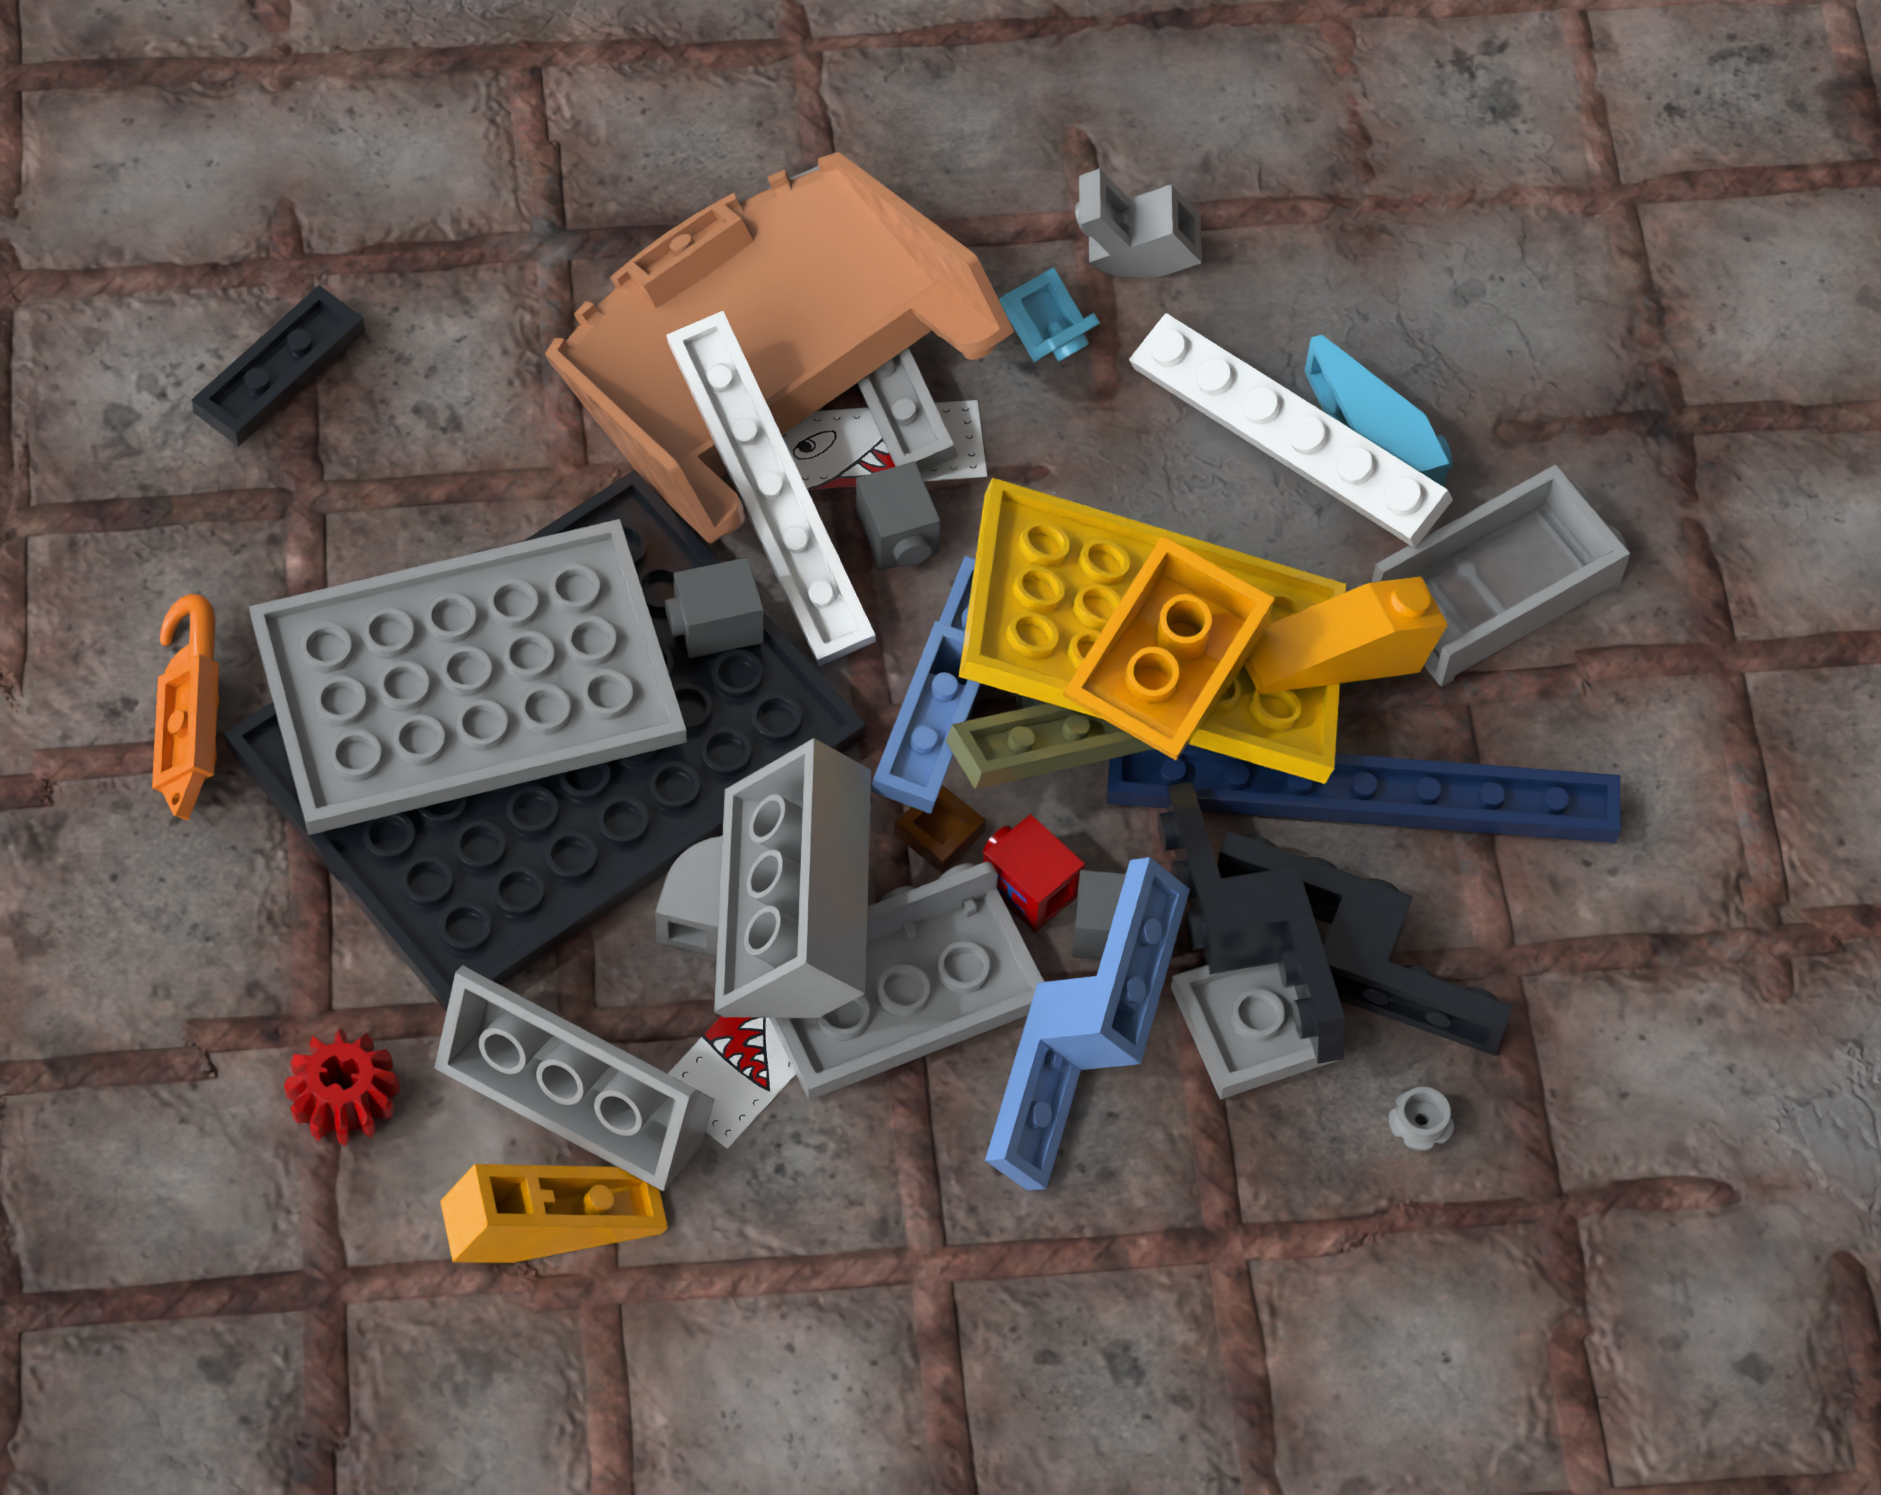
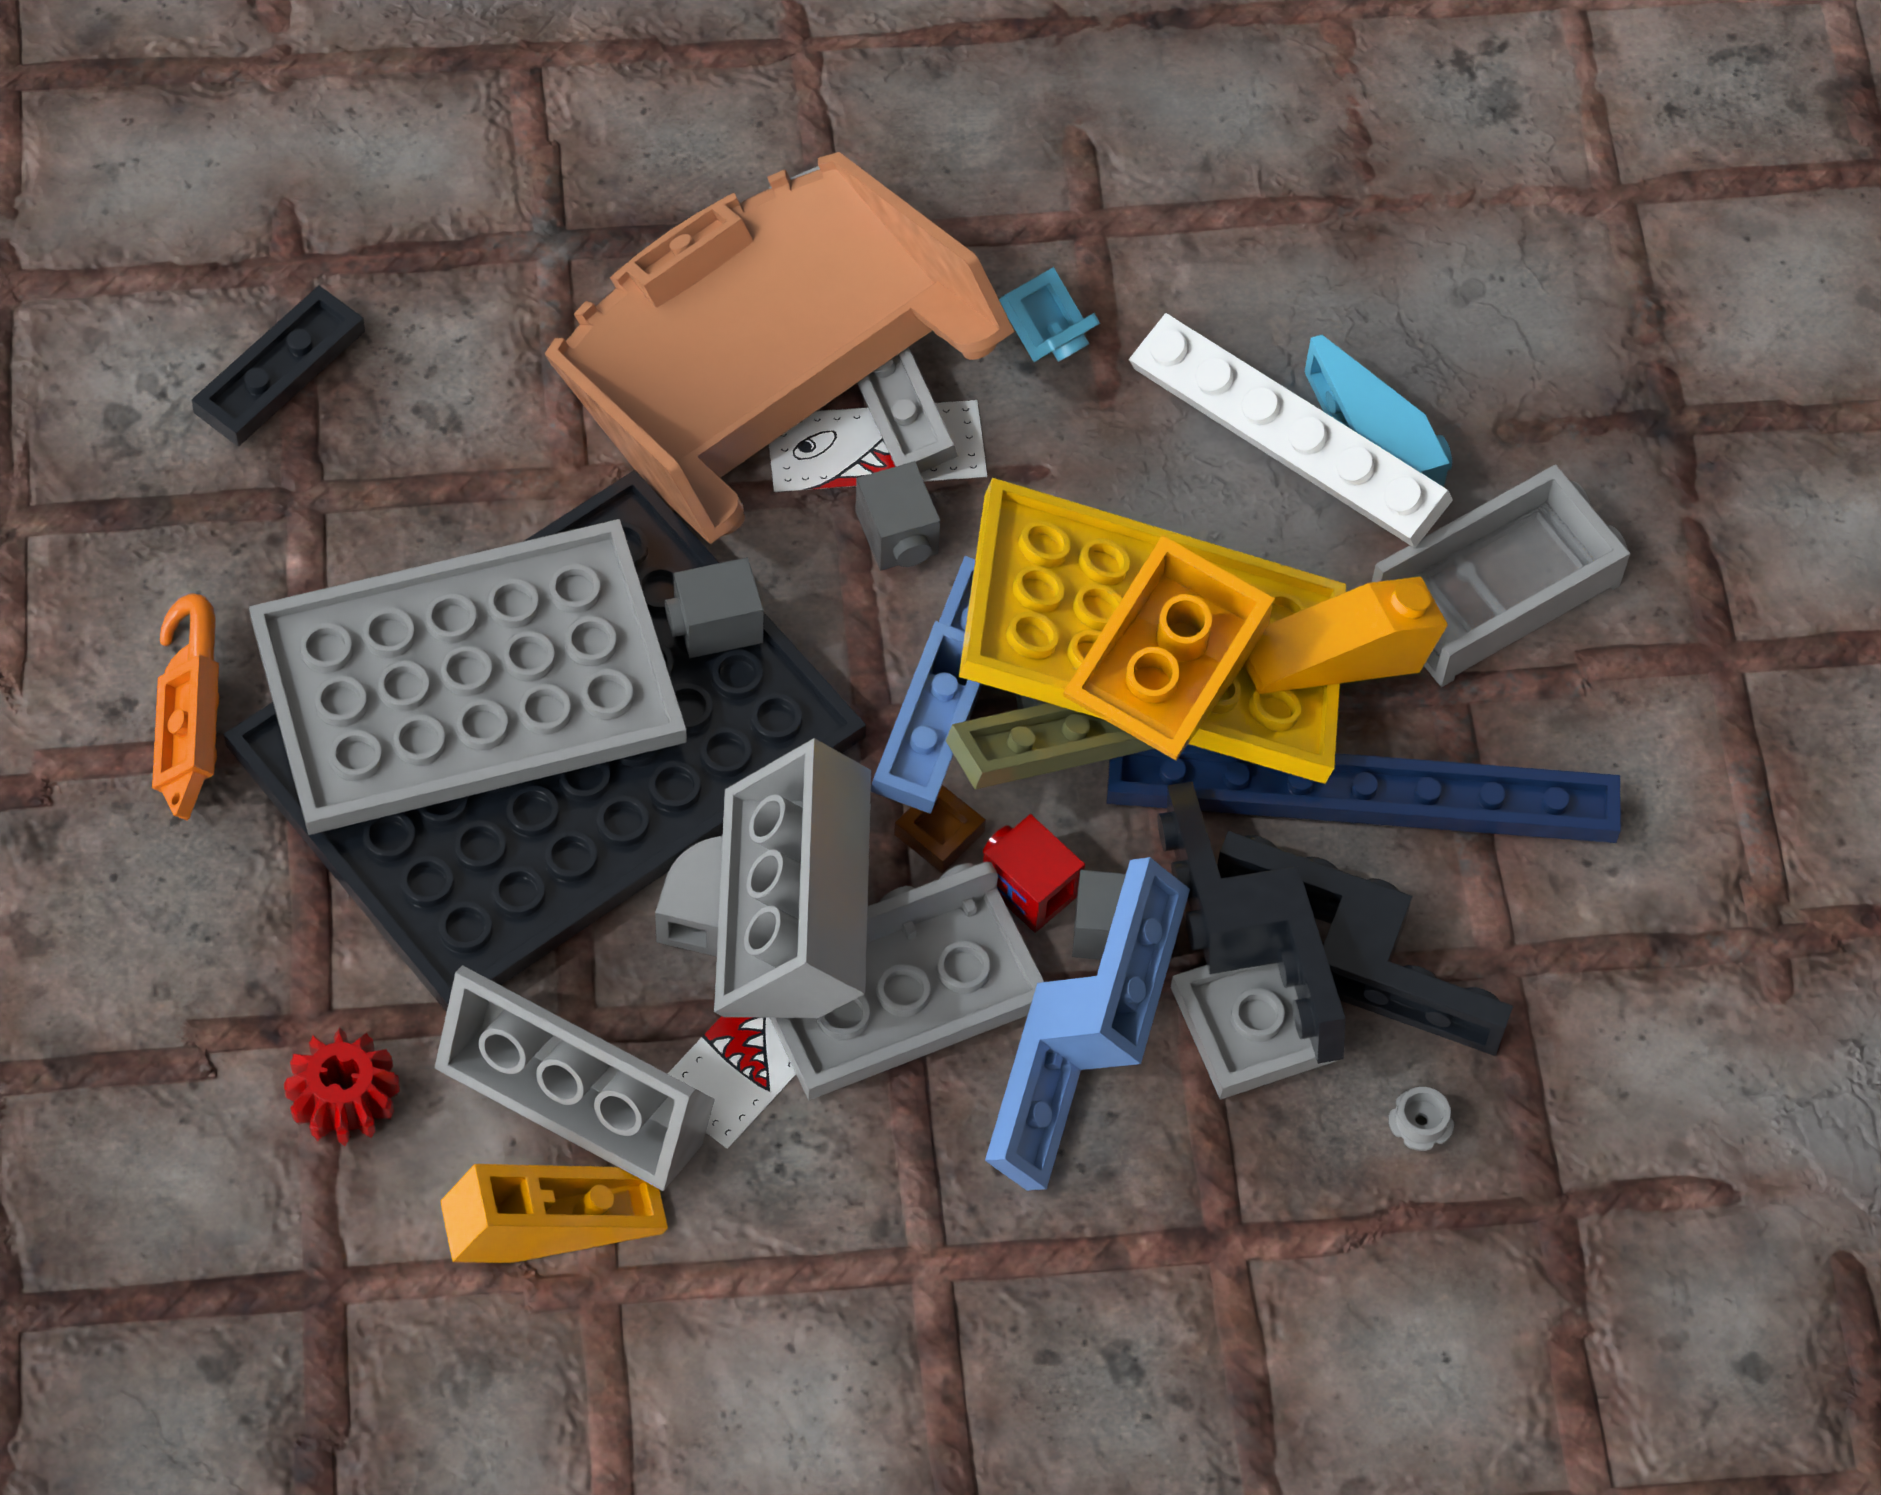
white plate [666,311,876,667] -> none
light grey brick [1075,168,1202,278] -> none

